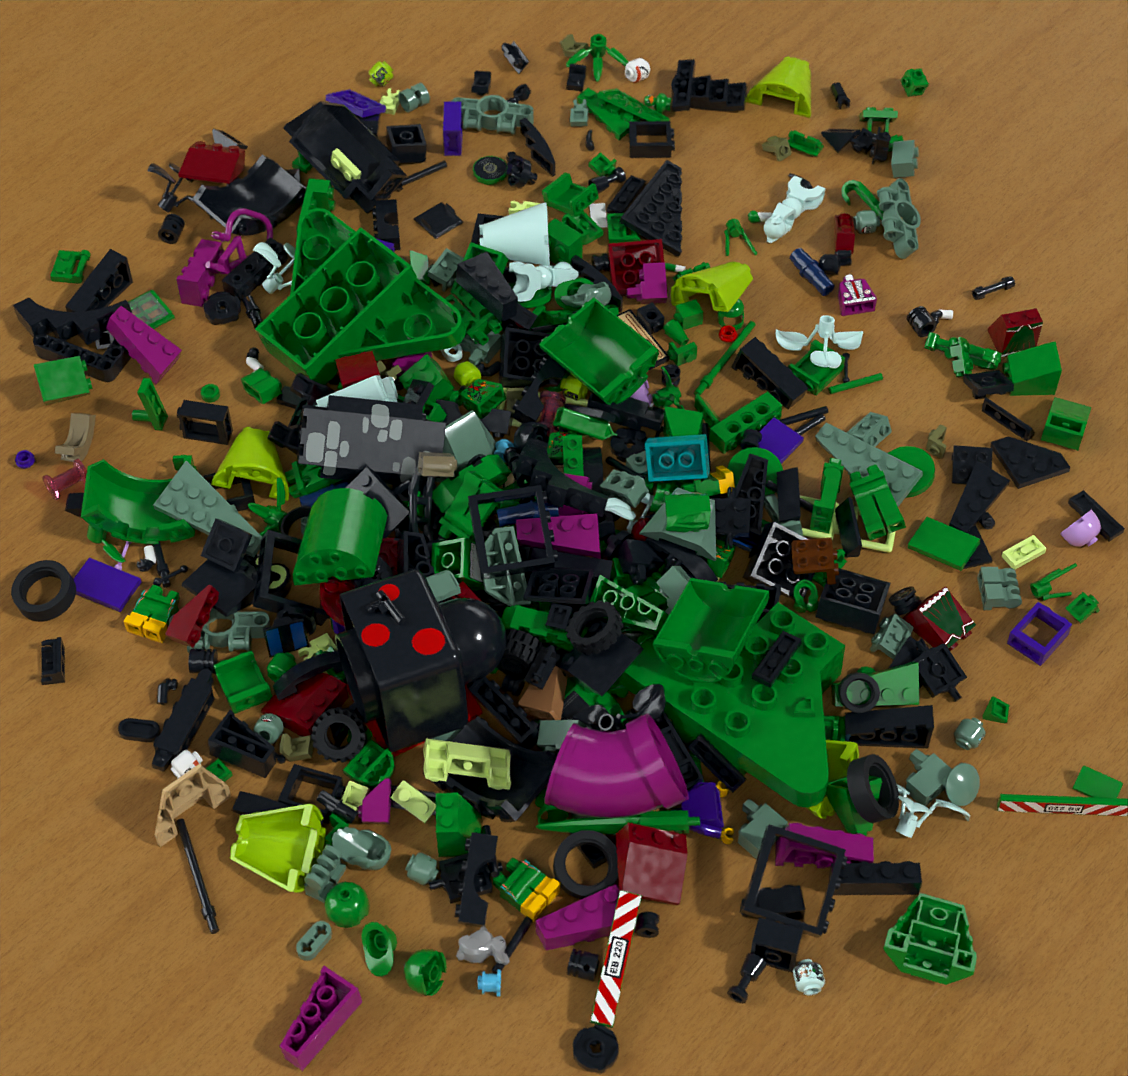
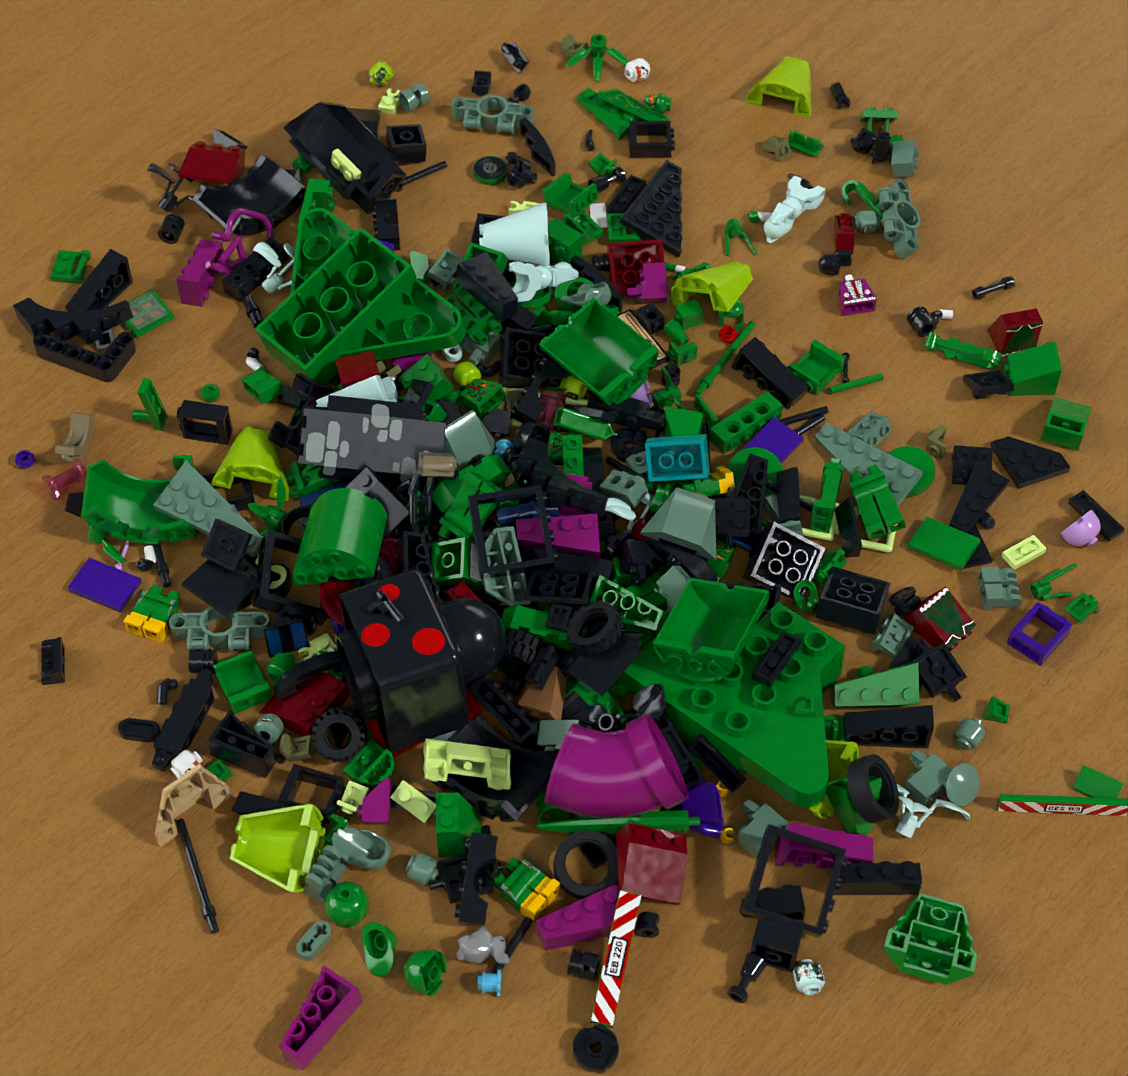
black tyre [11,560,76,621] -> none
green slope [34,356,93,405] -> none
magenta wedge [106,306,182,385] -> none
black hinge [153,565,188,586] -> none
dark red slope [165,585,219,648] -> none
black plate [203,292,241,325] -> none
black axle [316,790,359,824] -> none
dark purple tile [325,89,386,118] -> none
black piece [414,202,463,239] -> none
sand green piece [426,570,461,602] -> none
dark purple window [443,102,463,156] -> none
black bracket [566,64,586,92] -> none
sand green plate [570,99,588,126] -> none
green slope [663,493,711,533] -> none
black slope [671,59,747,112] -> none
black wheel [740,429,762,449] -> none
light aqua plant [775,315,863,368] -> none
dark blue piece [789,248,835,296] -> none
reddish brown bracket [791,537,839,584] -> none
black slope [822,129,860,152] -> none
black tyre [838,672,880,713] -> none
green brick [900,68,929,97] -> none
green hinge [950,337,973,377] -> none
black slope [982,397,1035,441] -> none

